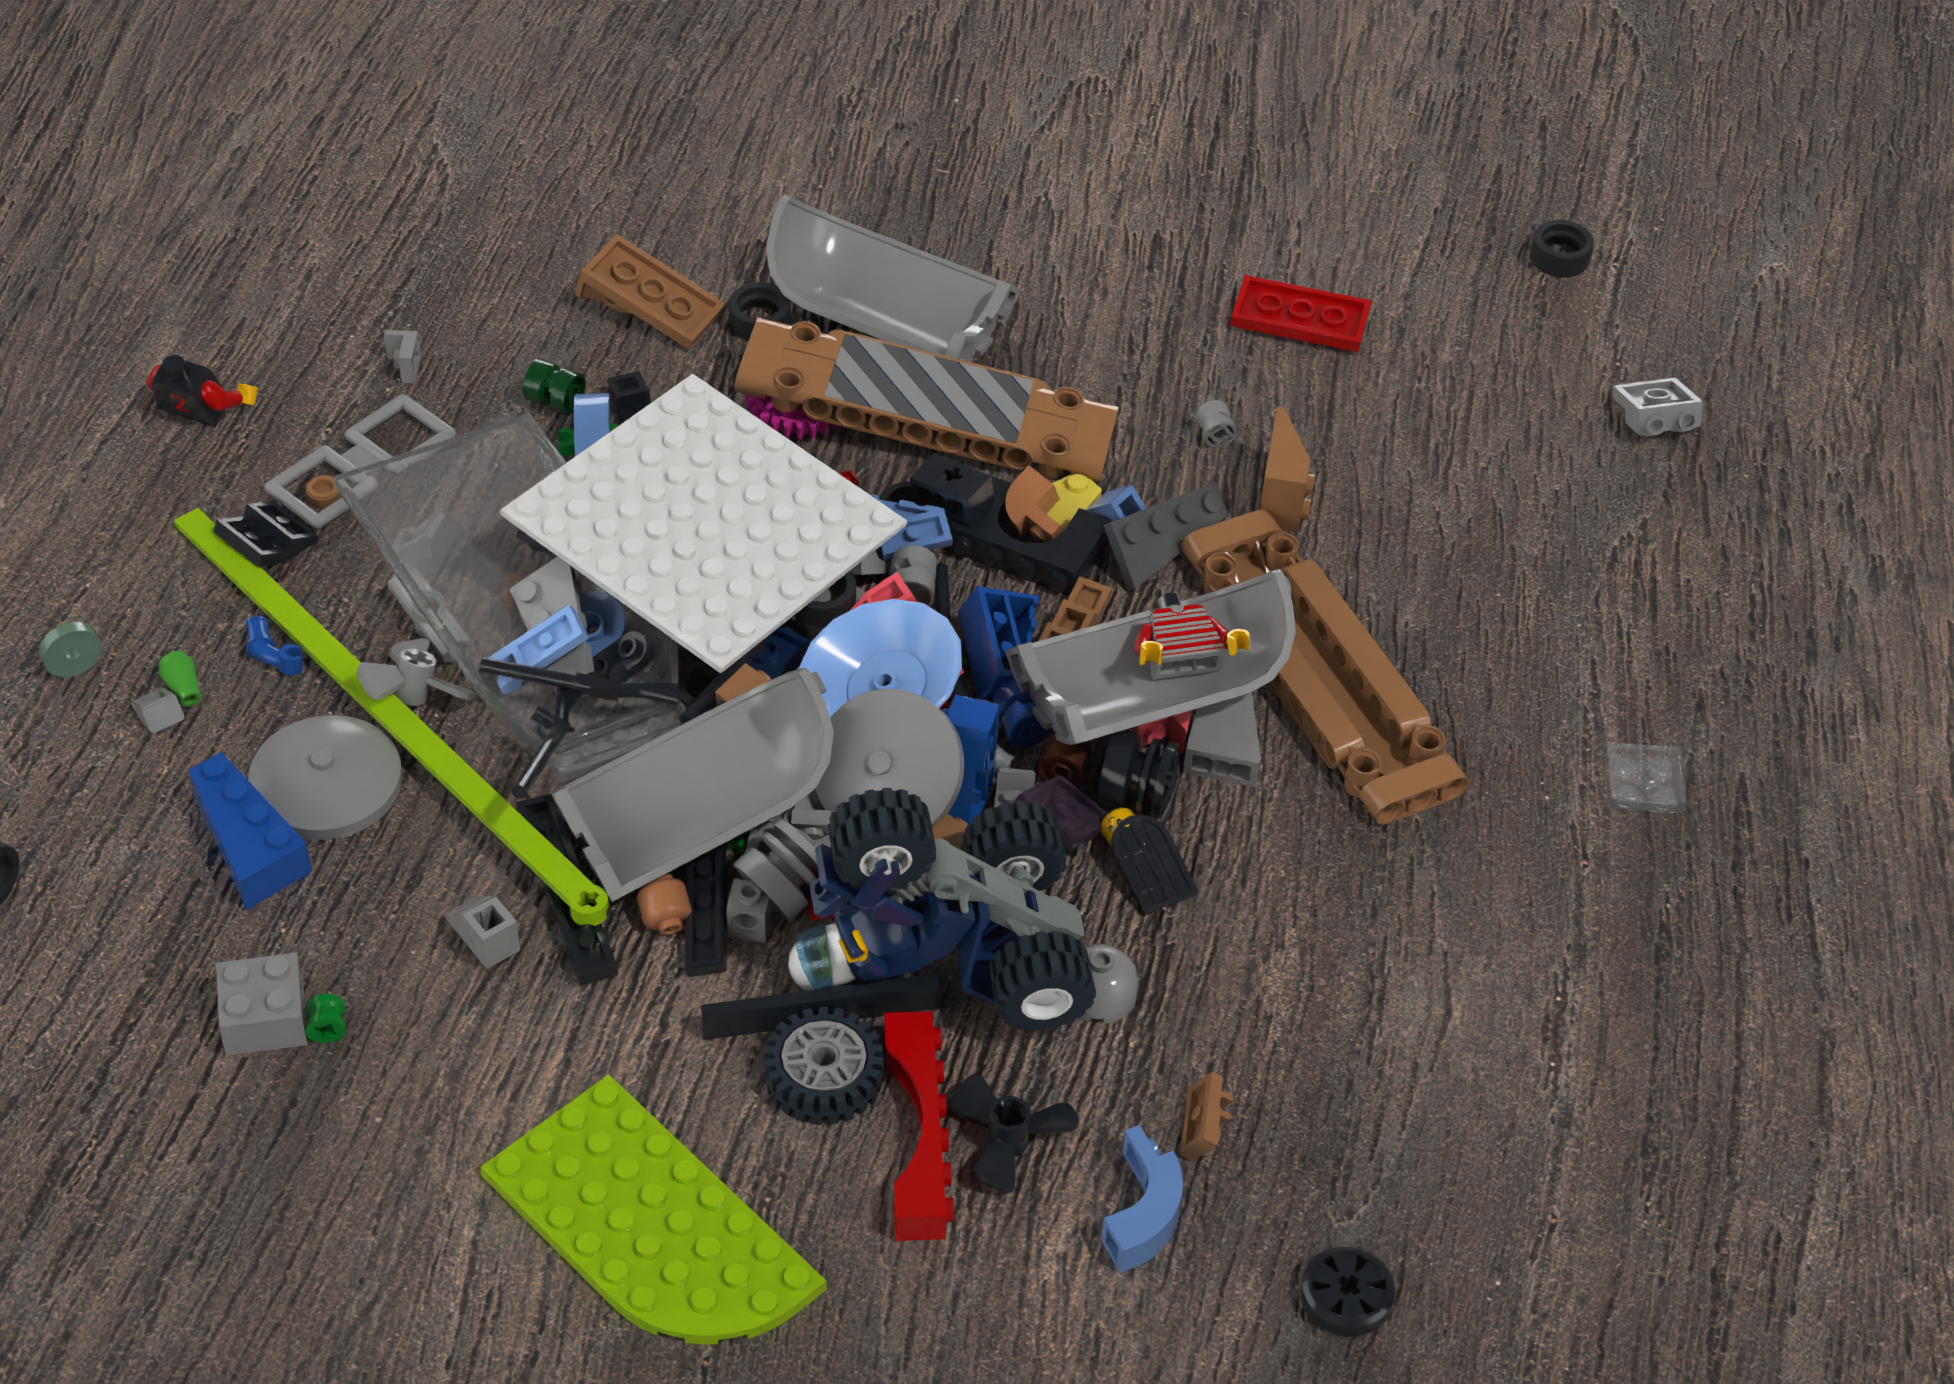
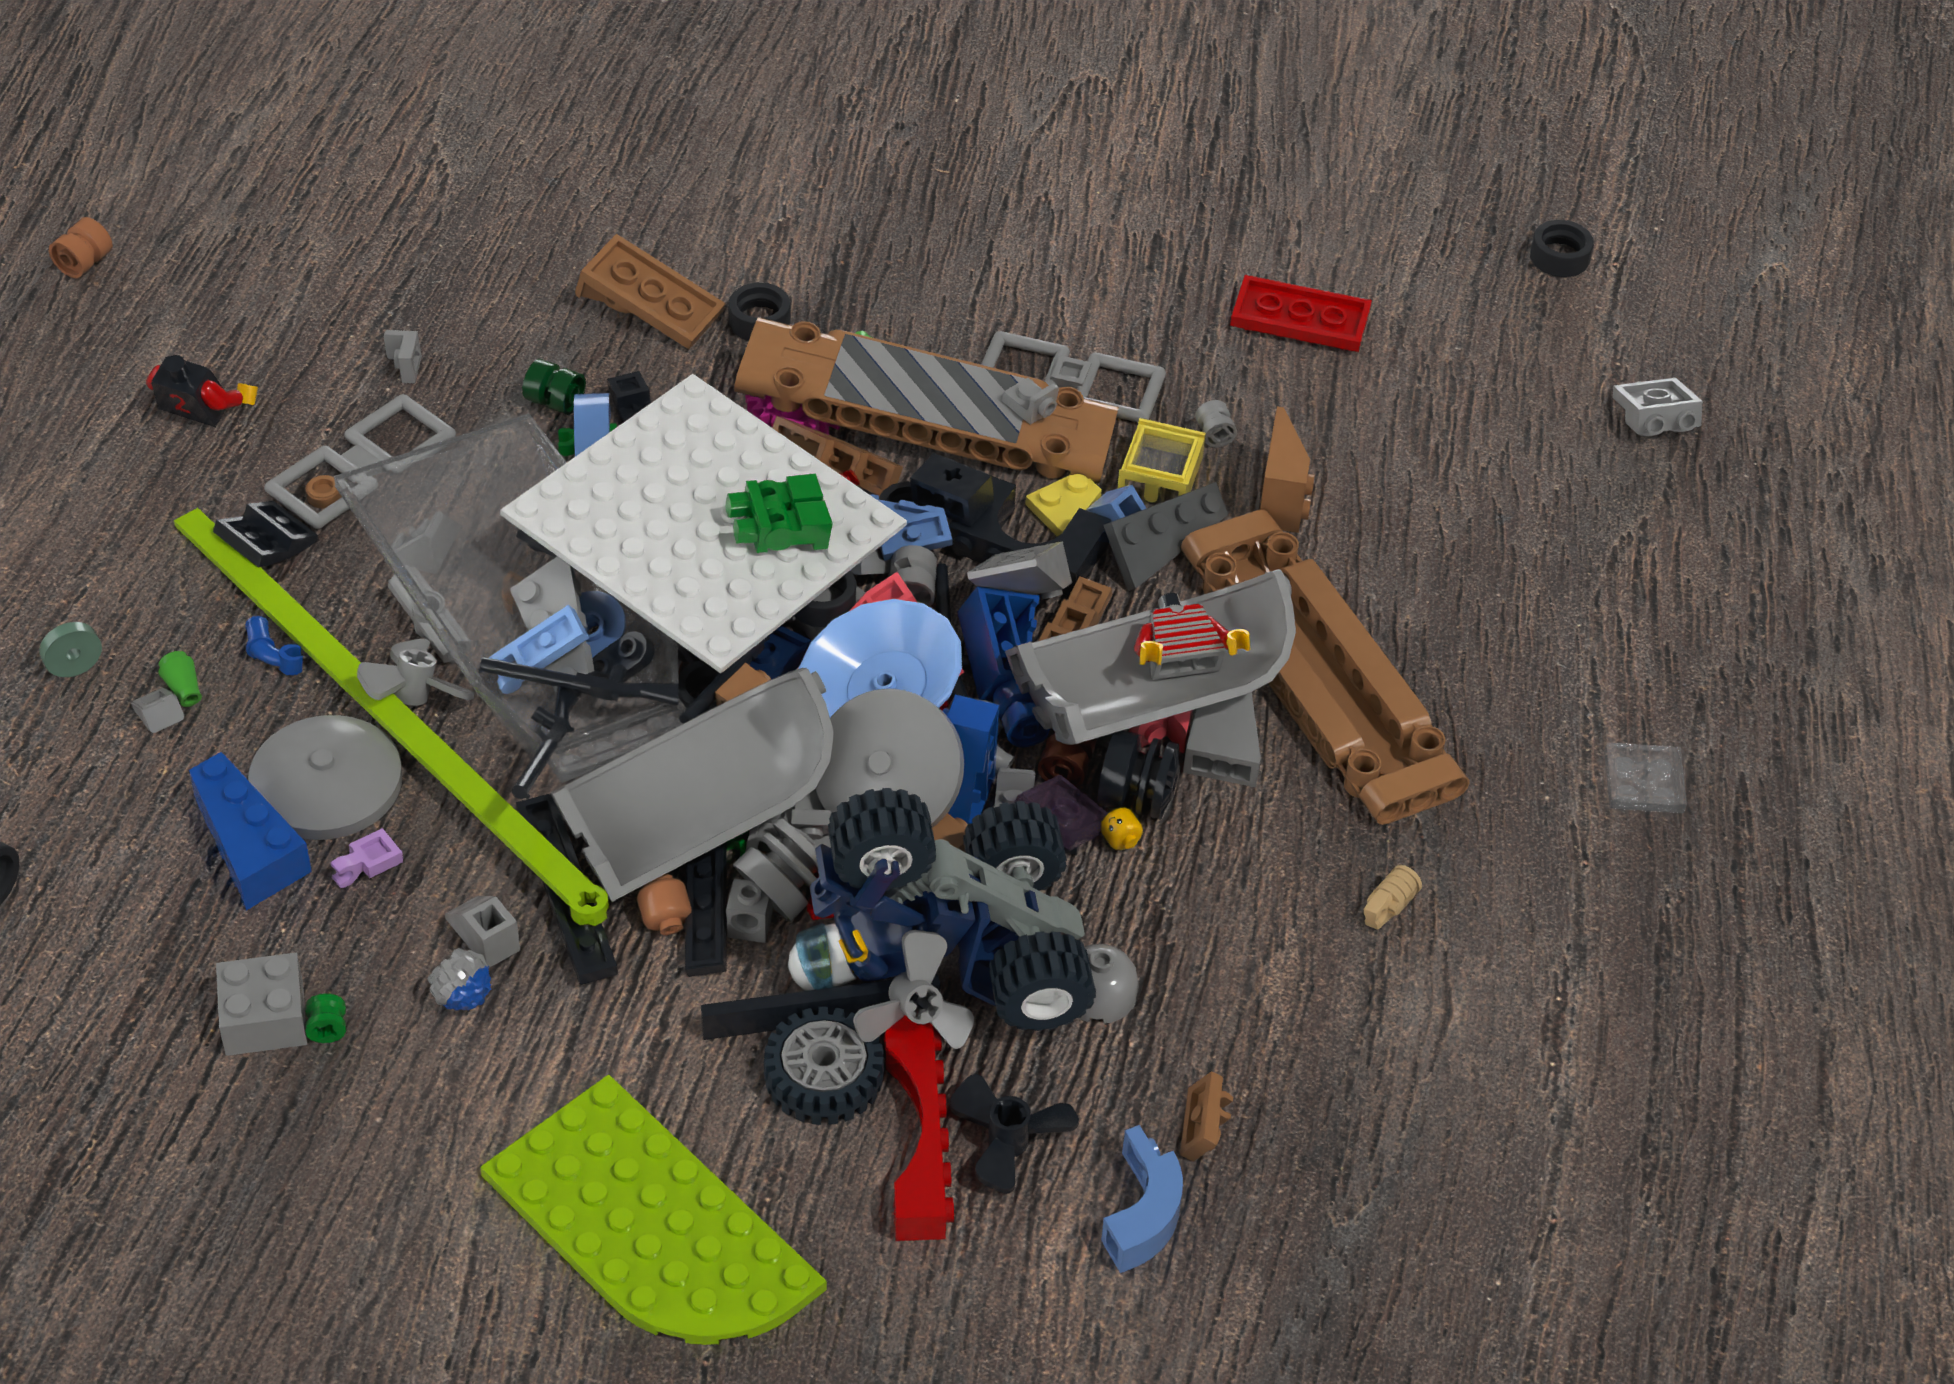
light grey panel [766,195,1021,362] -> none
nougat brick [1005,465,1063,543] -> none
black window [1111,814,1199,916] -> none
black wheel [1300,1246,1395,1336] -> none
none -> nougat wheel [49,217,113,278]
none -> lavender plate [331,828,403,888]
none -> piece [427,948,491,1011]
none -> green hips [725,473,833,553]
none -> medium nougat slope [772,416,903,496]
none -> light grey piece [853,930,974,1049]
none -> light grey slope [967,541,1072,599]
none -> light grey bar [981,331,1166,423]
none -> light grey bracket [1002,377,1059,425]
none -> light yellow window [1117,418,1206,503]
none -> tan hinge [1364,865,1422,930]

